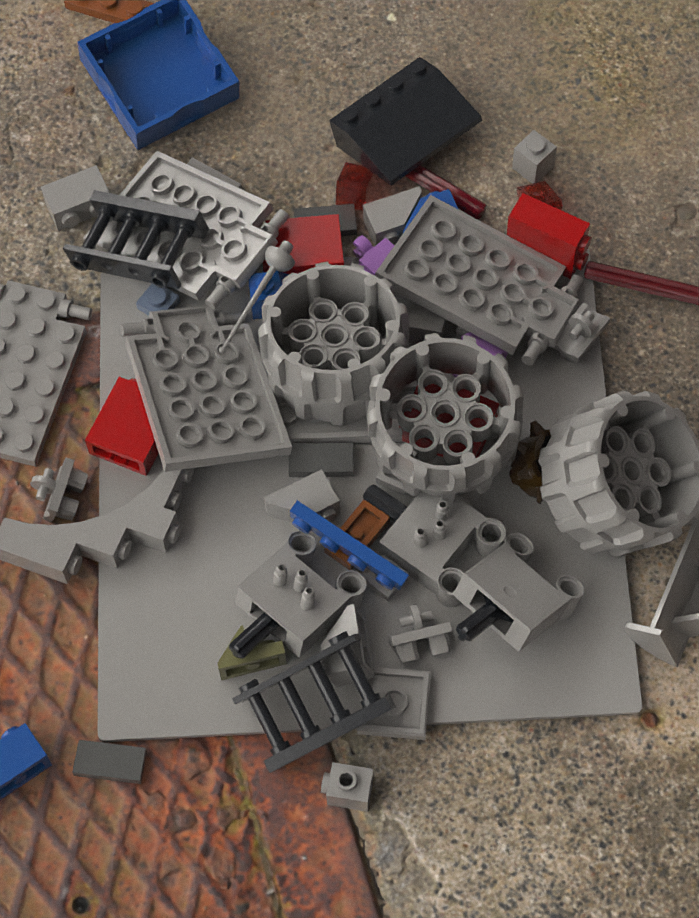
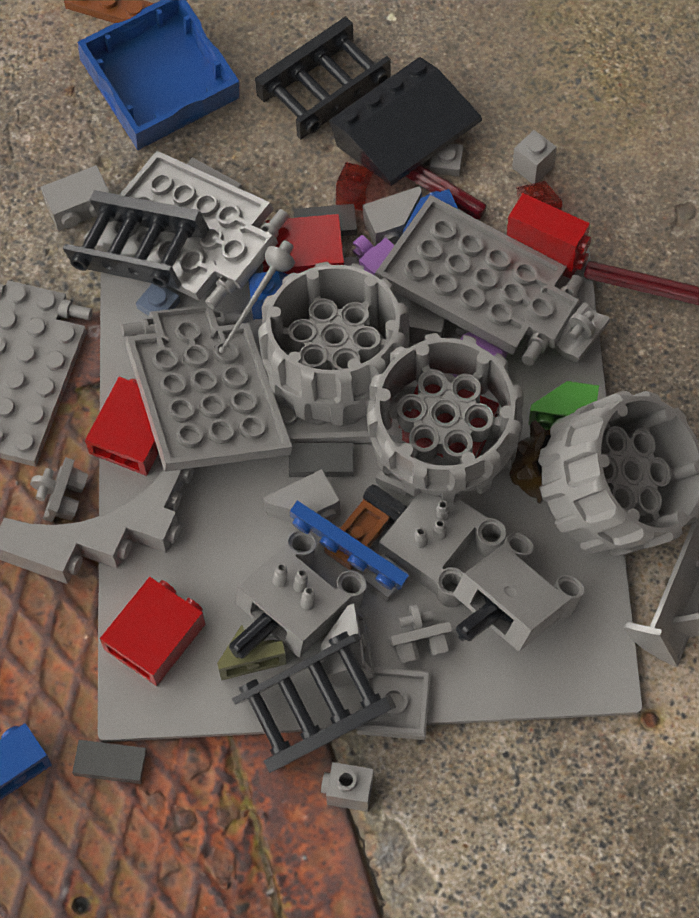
none -> red brick [100,576,206,686]
none -> black fence [255,16,391,140]
none -> light grey plate [430,144,463,177]
none -> bright green slope [528,381,599,430]

